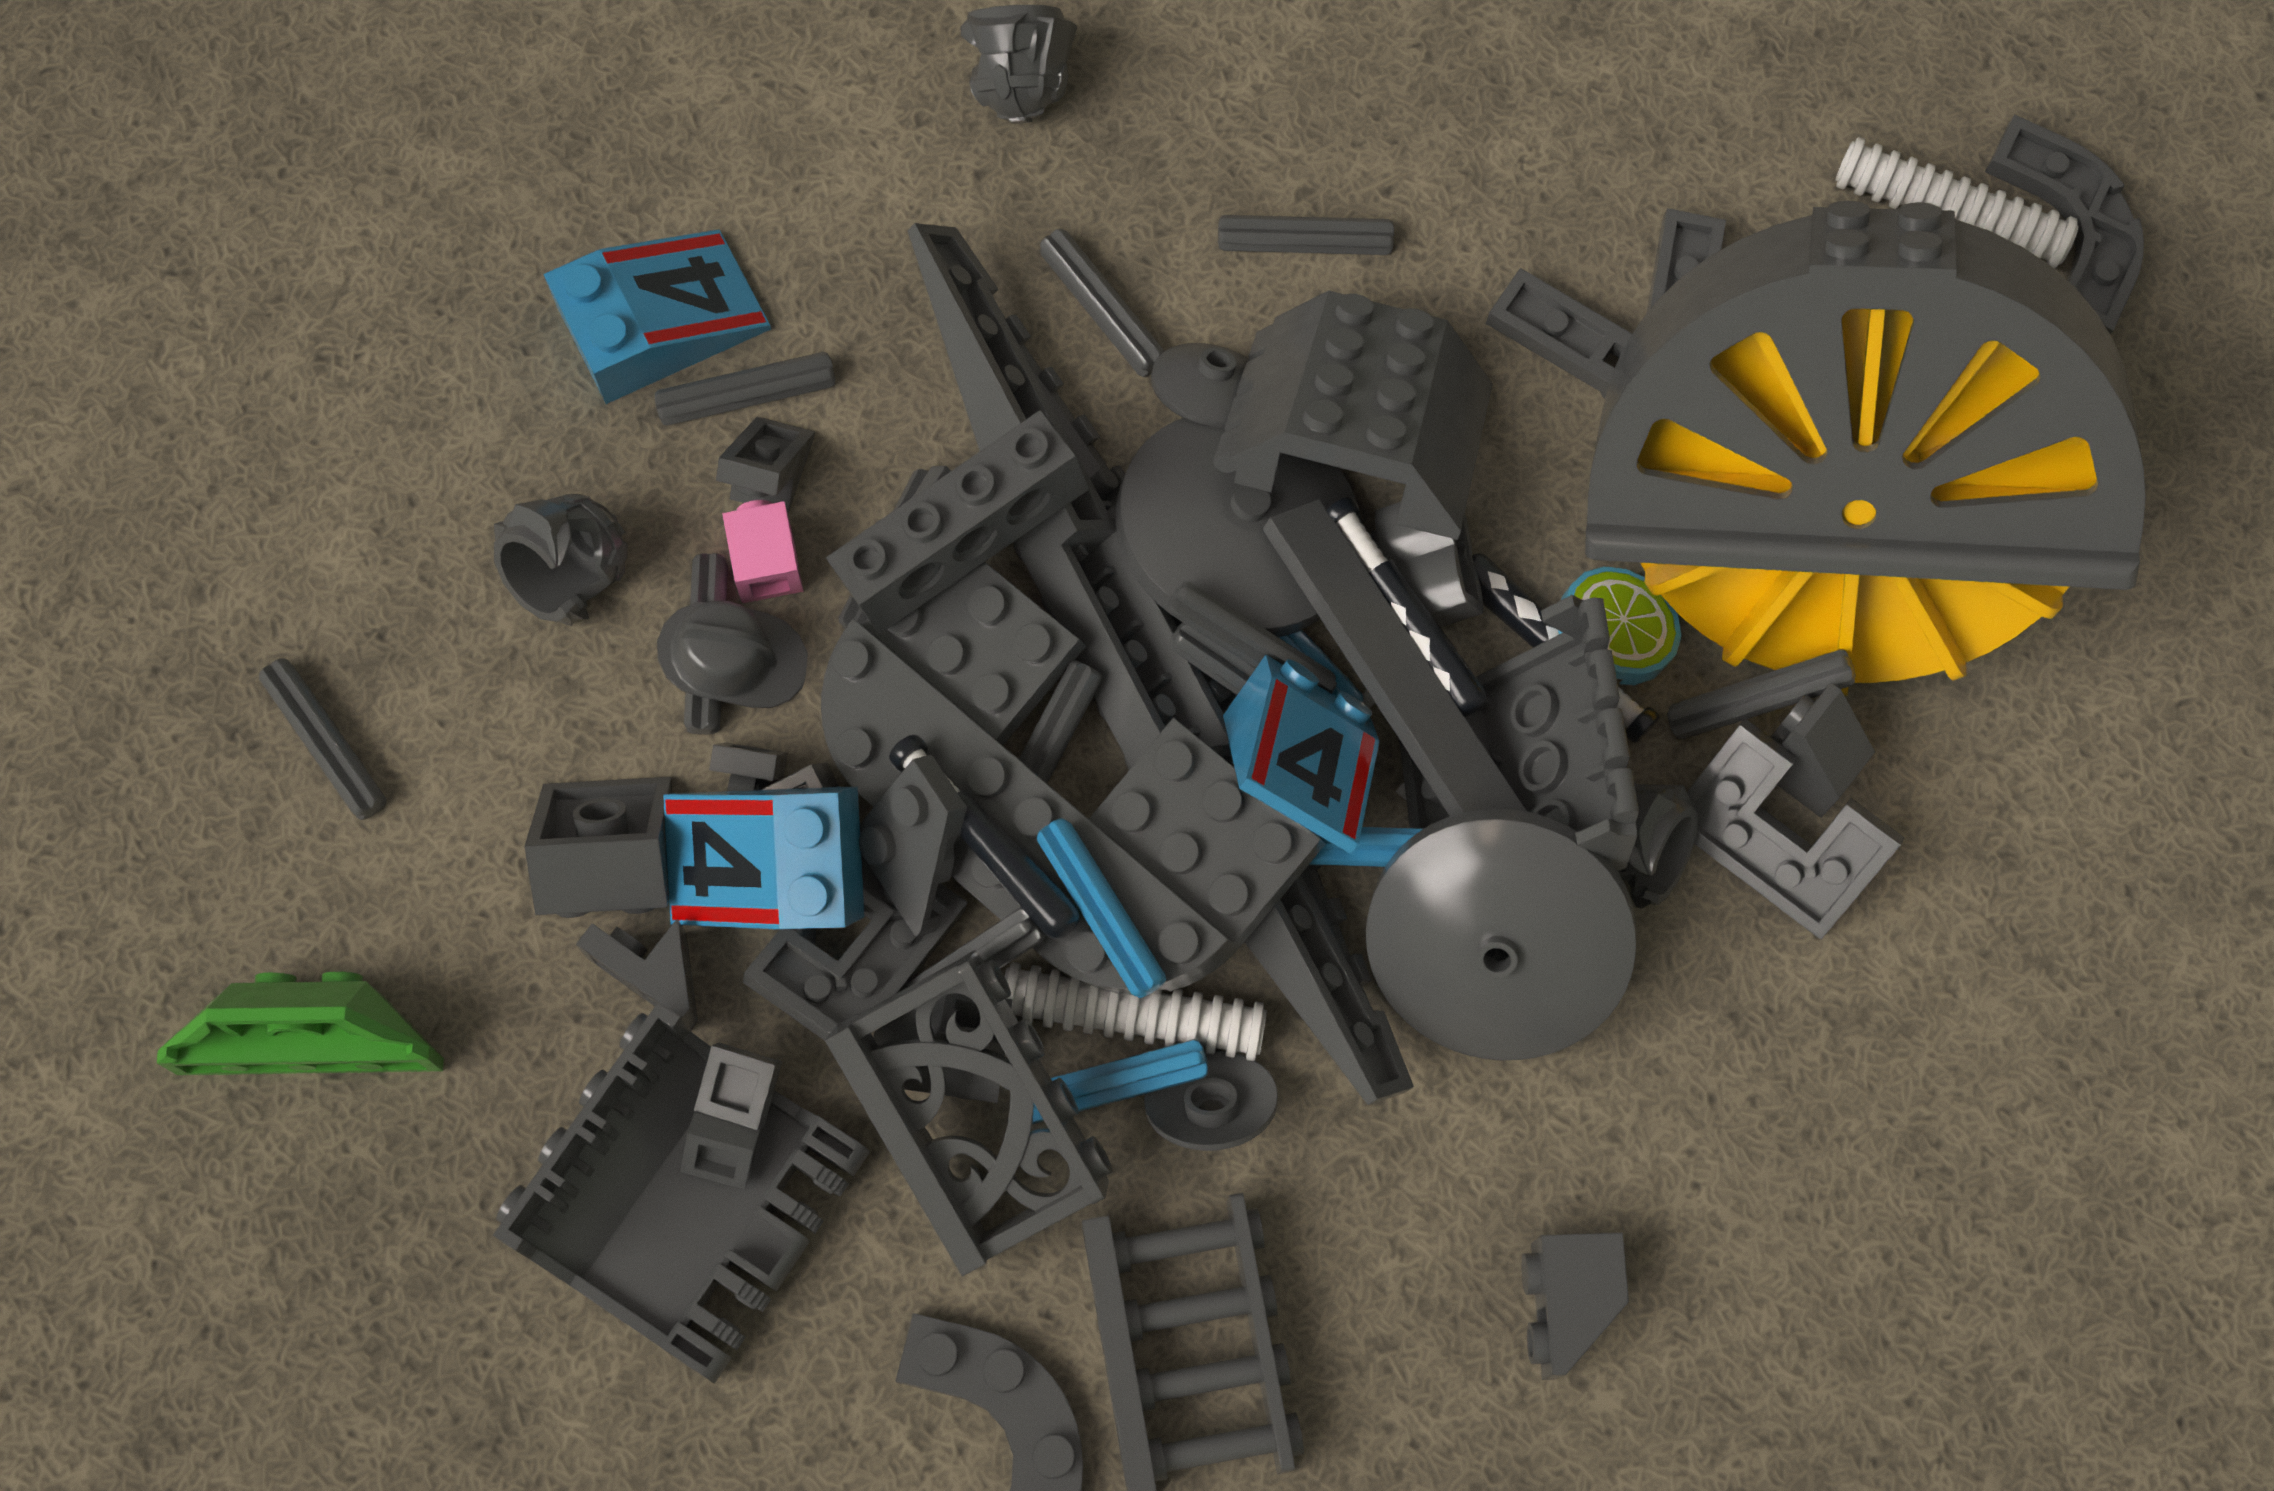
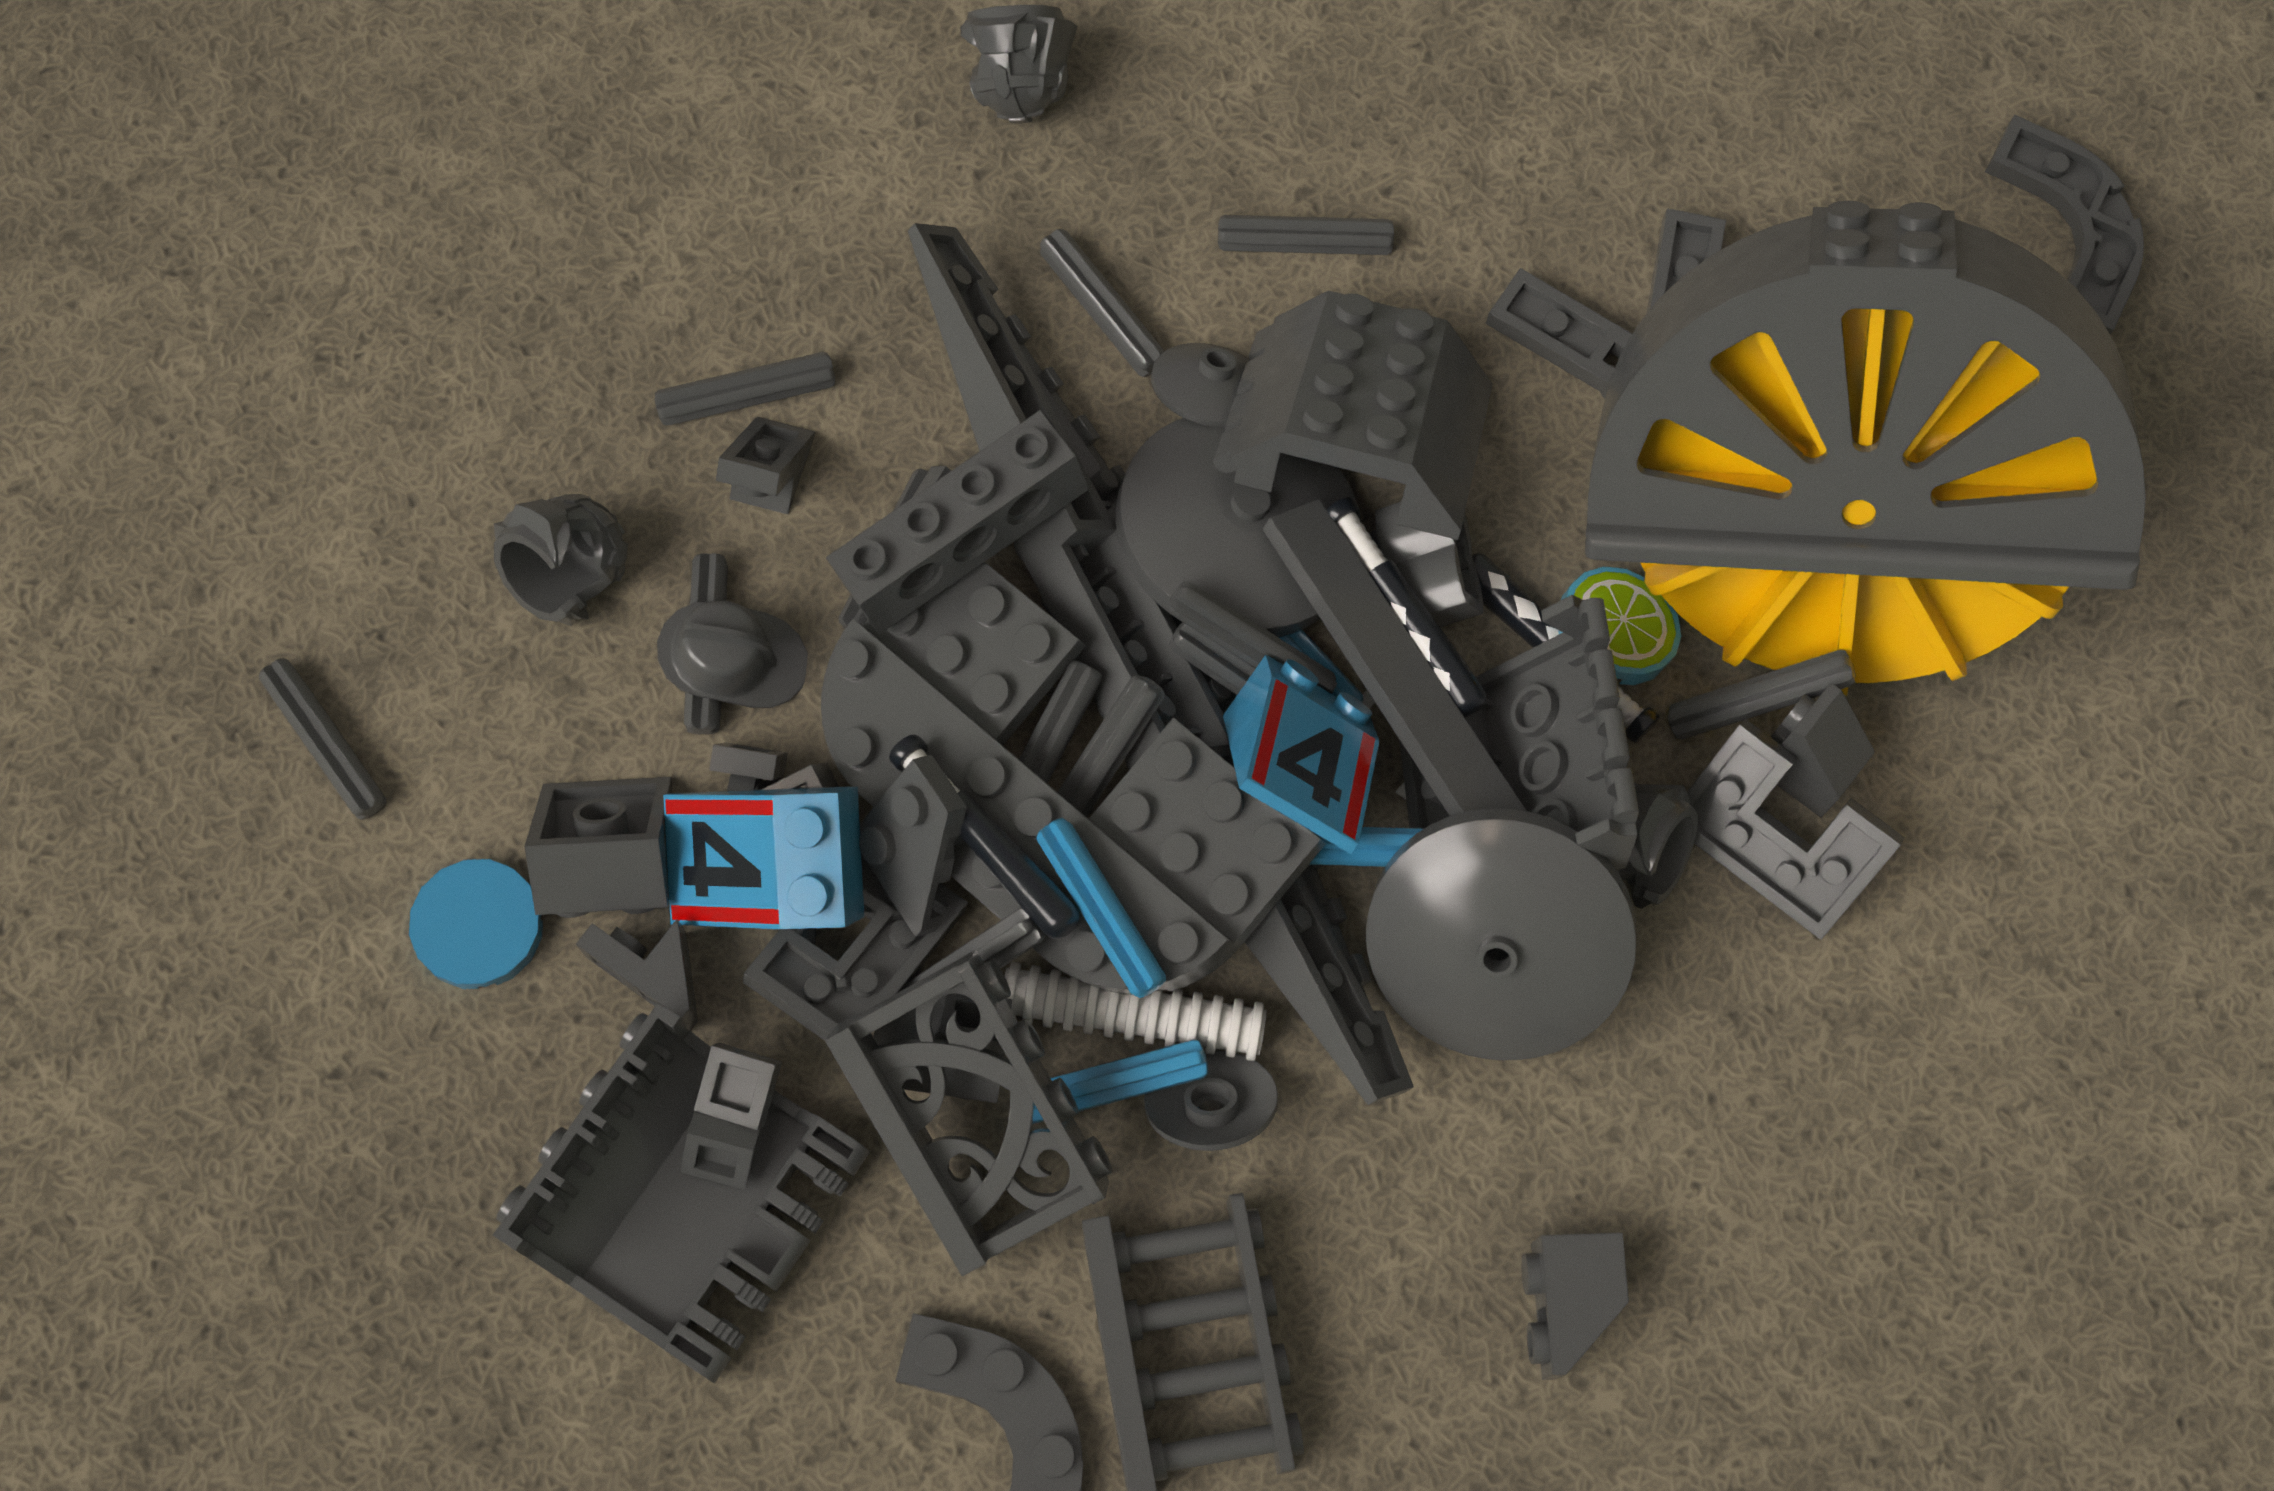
bright green wedge [157,972,444,1075] -> none
dark azure slope [543,229,771,404] -> none
bright pink brick [722,500,804,603] -> none
white piece [1835,137,2078,269] -> none
none -> dark azure tile [409,859,543,989]
none -> dark grey axle [1058,675,1164,817]

